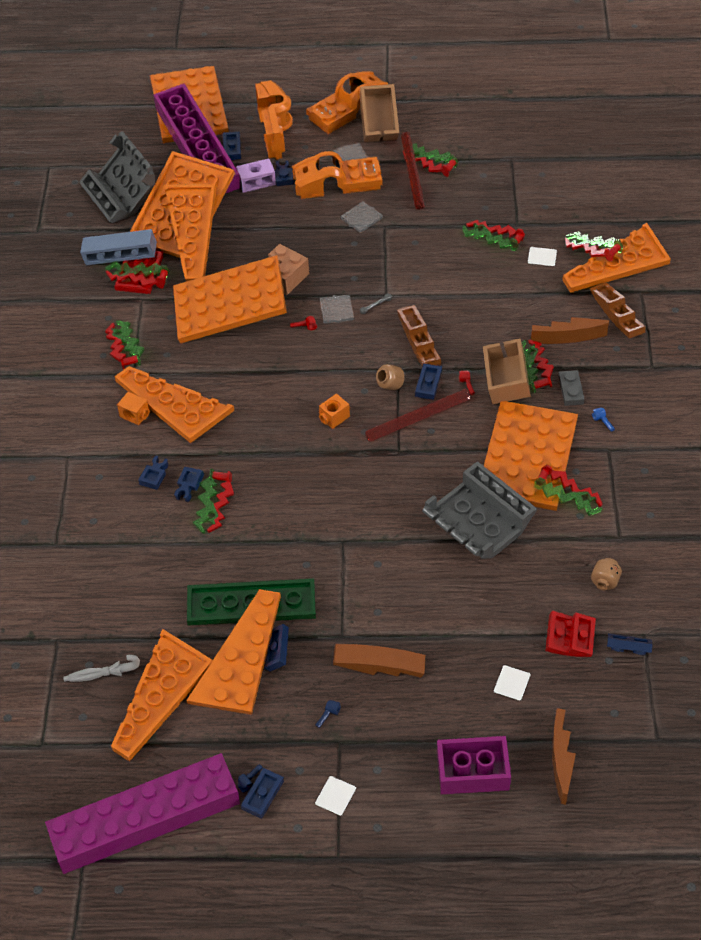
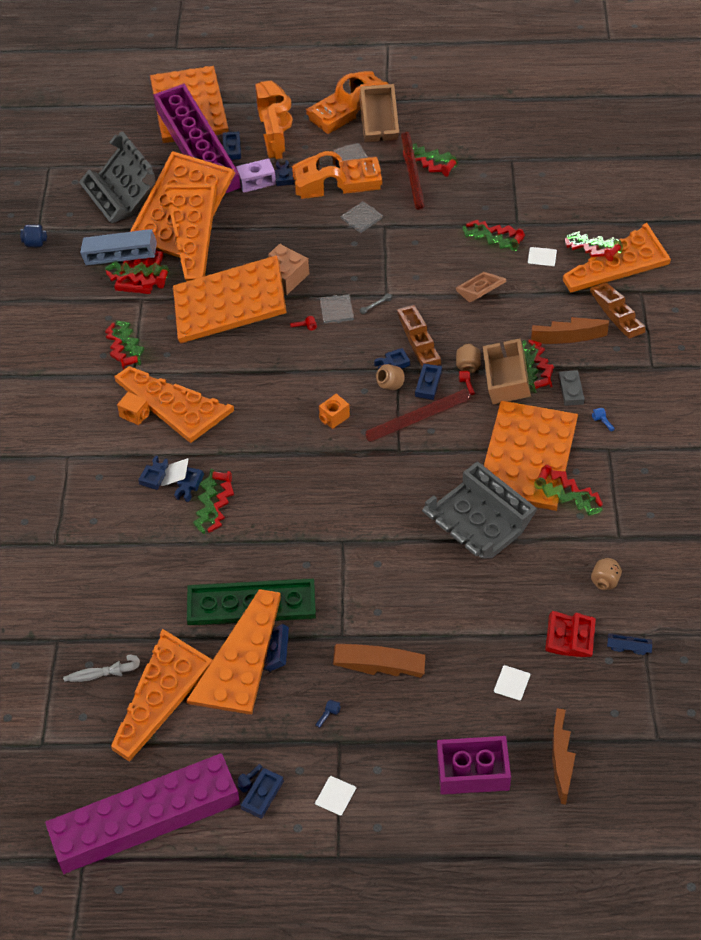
none -> dark blue head [21,224,47,247]
none -> white sticker [161,458,188,486]
none -> dark blue plate [374,348,410,370]
none -> nougat slope [456,272,506,303]
none -> medium nougat head [456,344,481,373]

